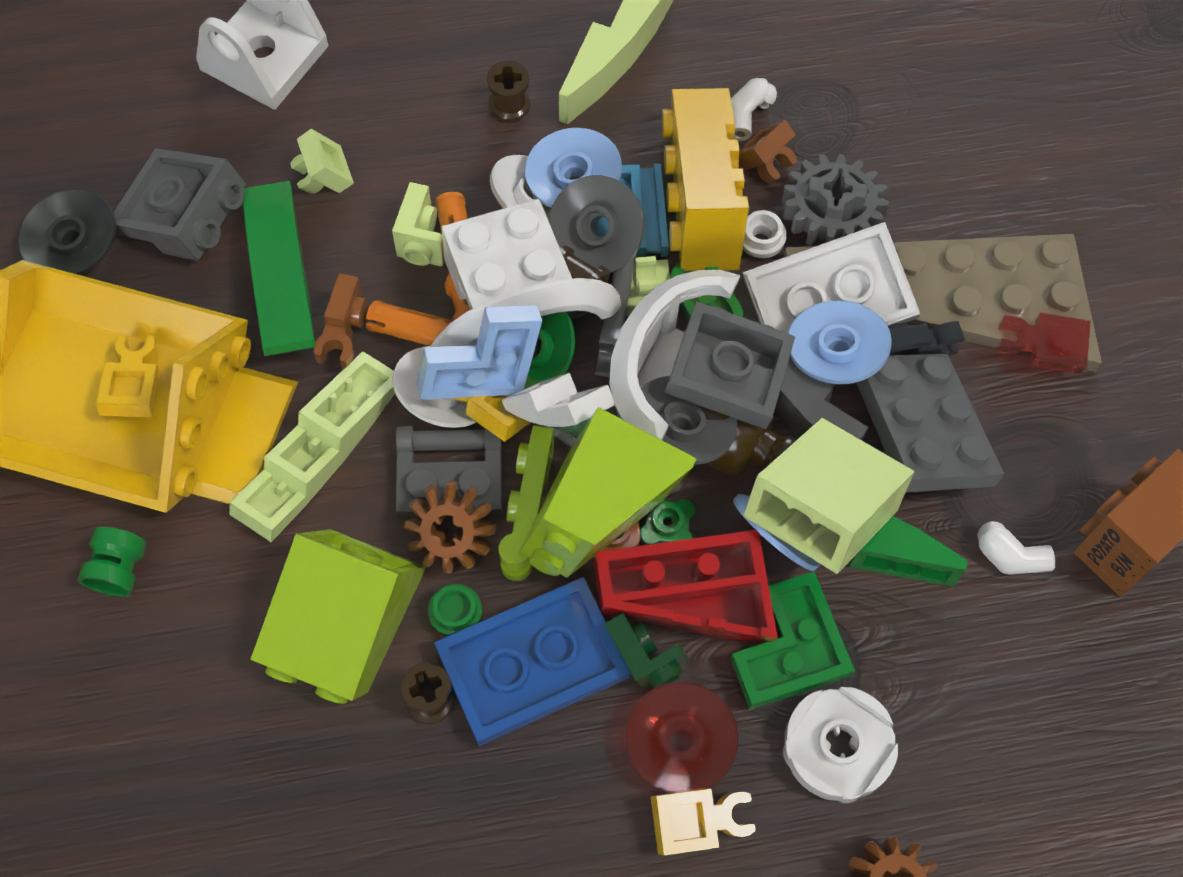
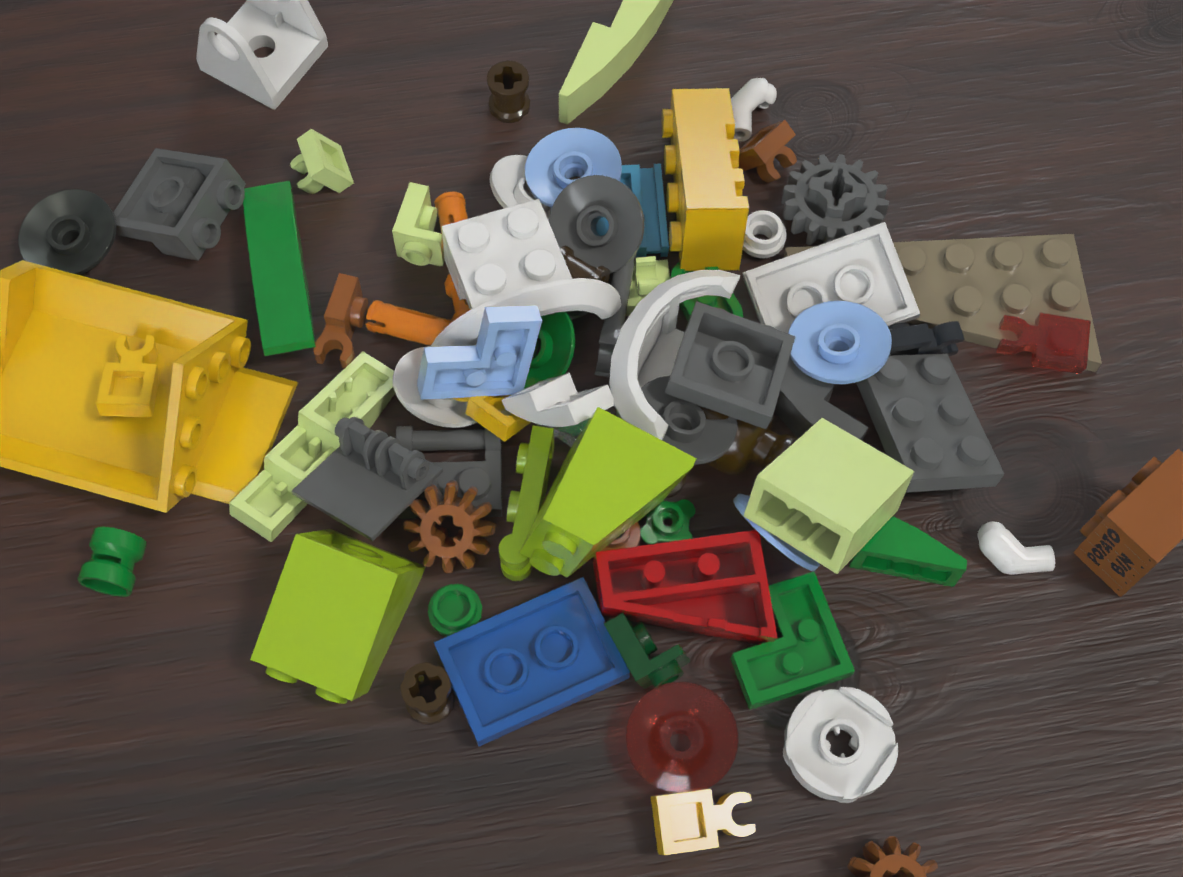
none -> dark grey hinge [292,417,443,542]

